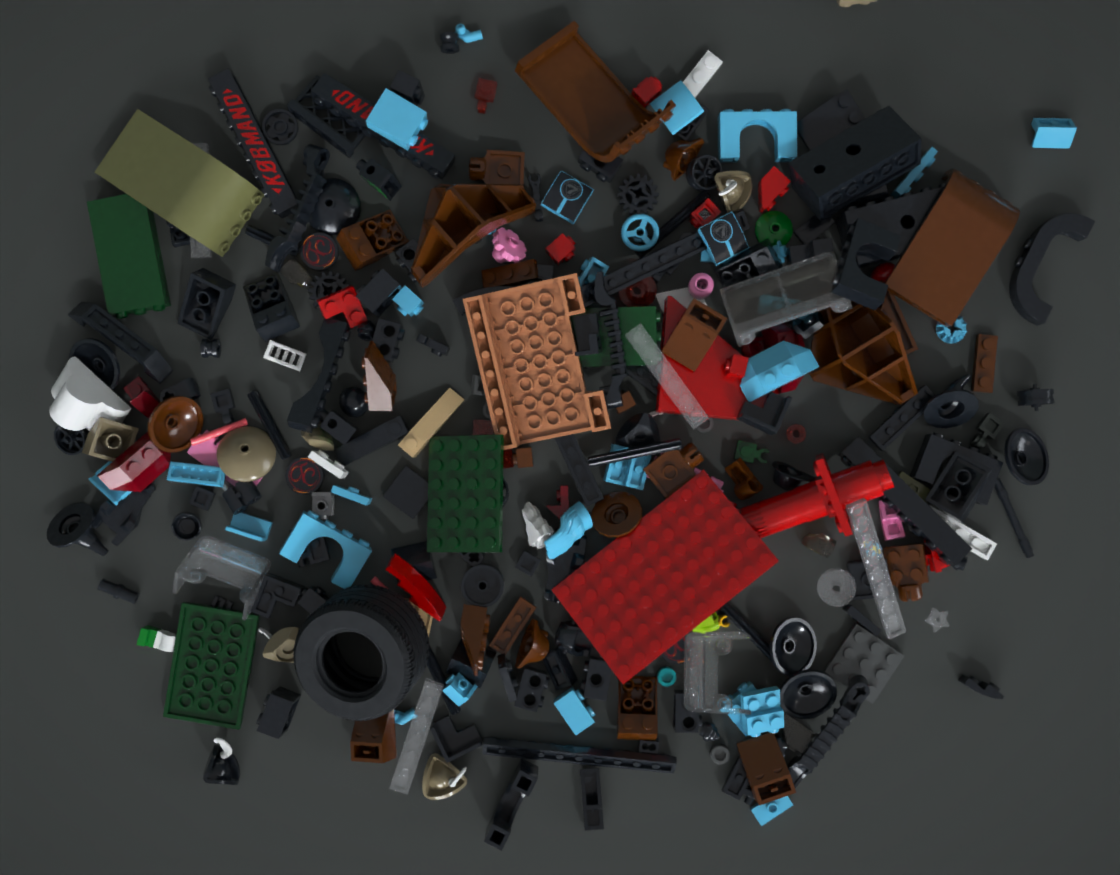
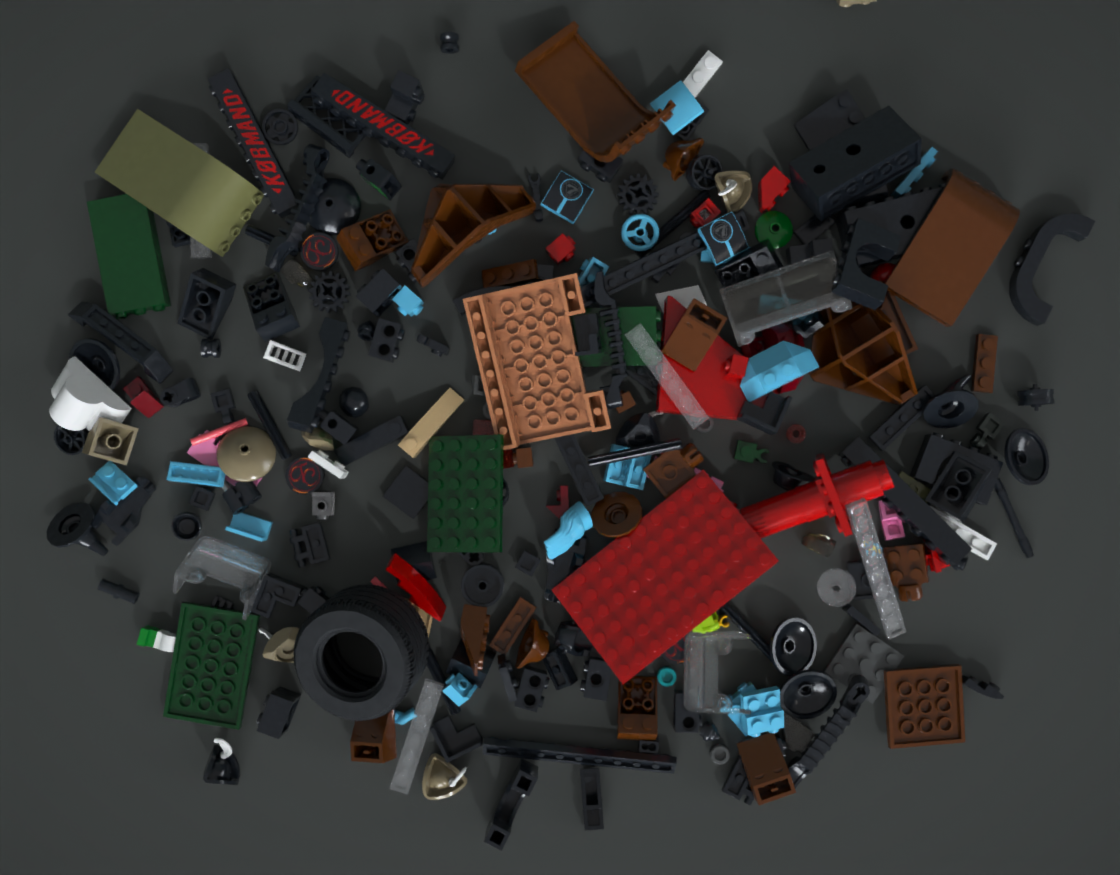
dark red wedge [97,432,171,492] -> none
reddish brown dish [148,396,203,453] -> none
medium azure arch [279,510,372,589] -> none
red plate [316,285,368,329] -> none
medium azure plate [331,485,372,505] -> none
slope [362,341,397,411] -> none
medium azure brick [366,88,428,151] -> none
medium azure arm [455,24,483,43] -> none
reddish brown plate [469,150,525,186] -> none
clear red plate [475,78,498,114] -> none
bright pink plant [492,227,527,263] -> none
white rock [522,502,554,549] -> none
medium azure brick [554,686,596,735] -> none
clear red dish [619,276,657,307] -> none
red window [631,76,662,108] -> none
bright pink head [688,273,714,299] -> none
medium azure arch [718,109,797,162] -> none
reddish brown plate [724,458,763,500] -> none
medium azure plate [750,796,793,826] -> none
medium azure plate [773,240,788,263] -> none
clear plate [925,607,950,632] -> none
medium azure gear [936,316,967,344] -> none
medium azure panel [1031,118,1077,148] -> none
none -> reddish brown plate [884,664,965,749]

